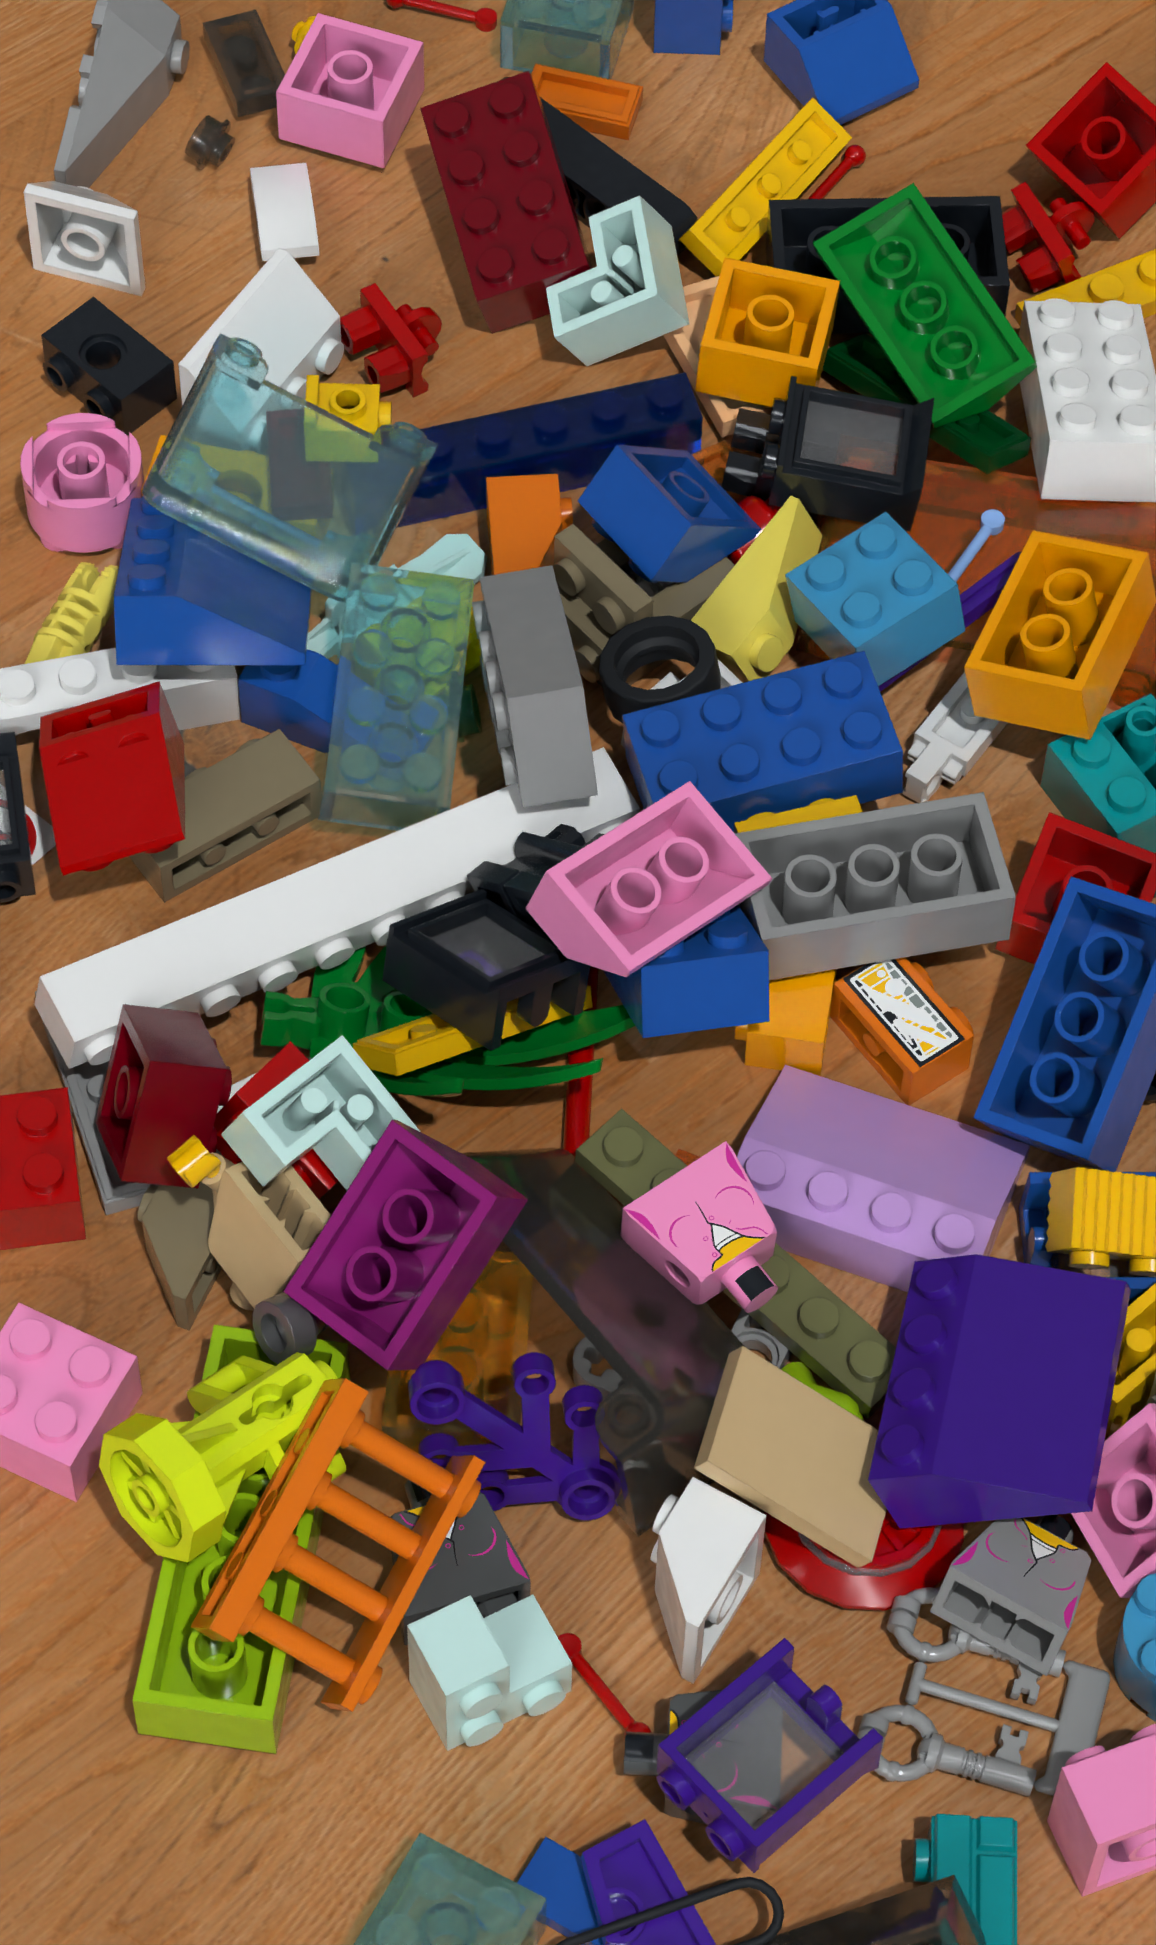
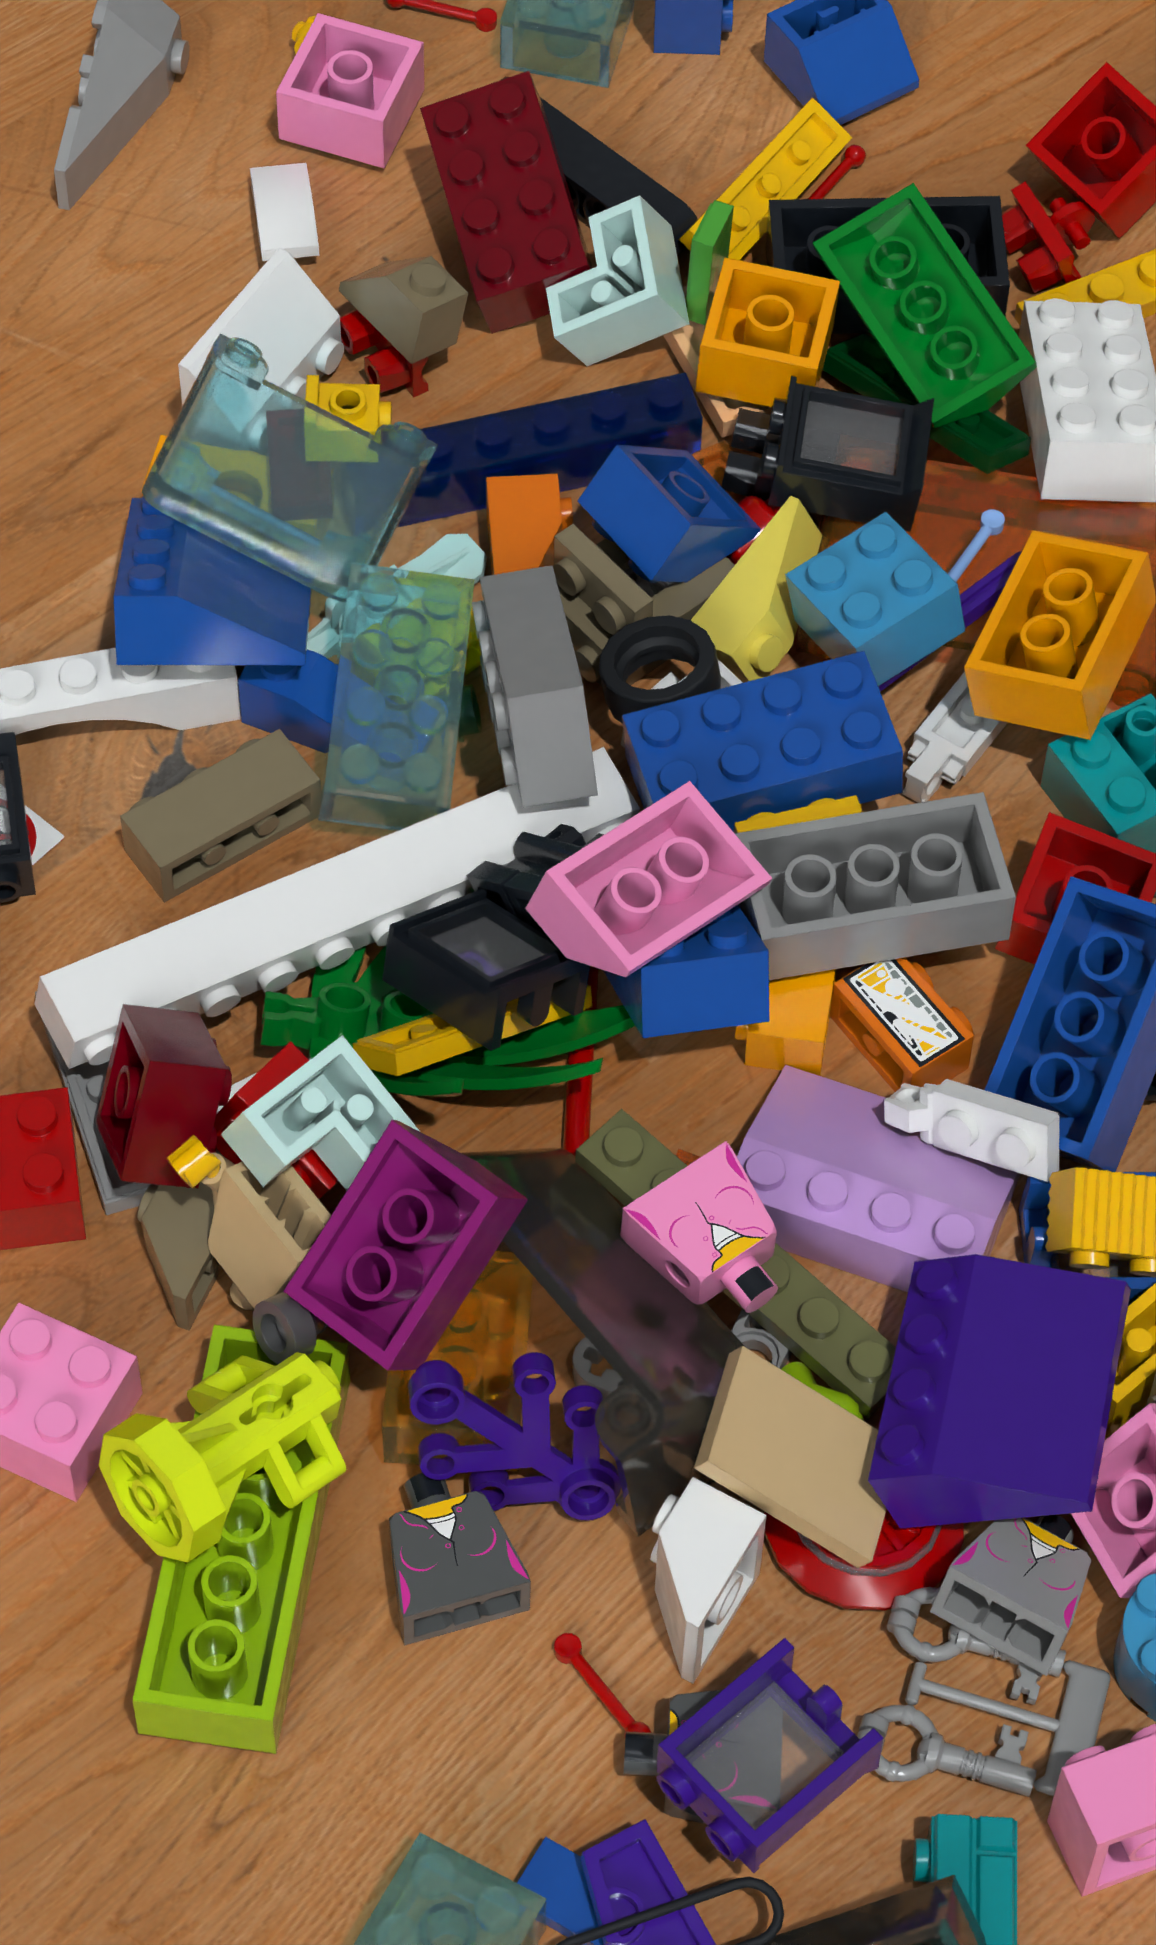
bright pink brick [20,413,144,553] -> none
white slope [23,181,146,297] -> none
light yellow hinge [24,562,119,664] -> none
red slope [39,681,185,876] -> none
black brick [41,297,177,435] -> none
clear smoke plate [185,115,235,170] -> none
orange fence [191,1378,485,1712] -> none
clear smoke plate [203,9,285,117] -> none
light aqua brick [407,1595,572,1751] -> none
orange tile [531,63,643,140] -> none
none -> dark tan slope [339,256,468,364]
none -> bright green tile [686,200,734,325]
none -> white hinge [884,1079,1059,1182]

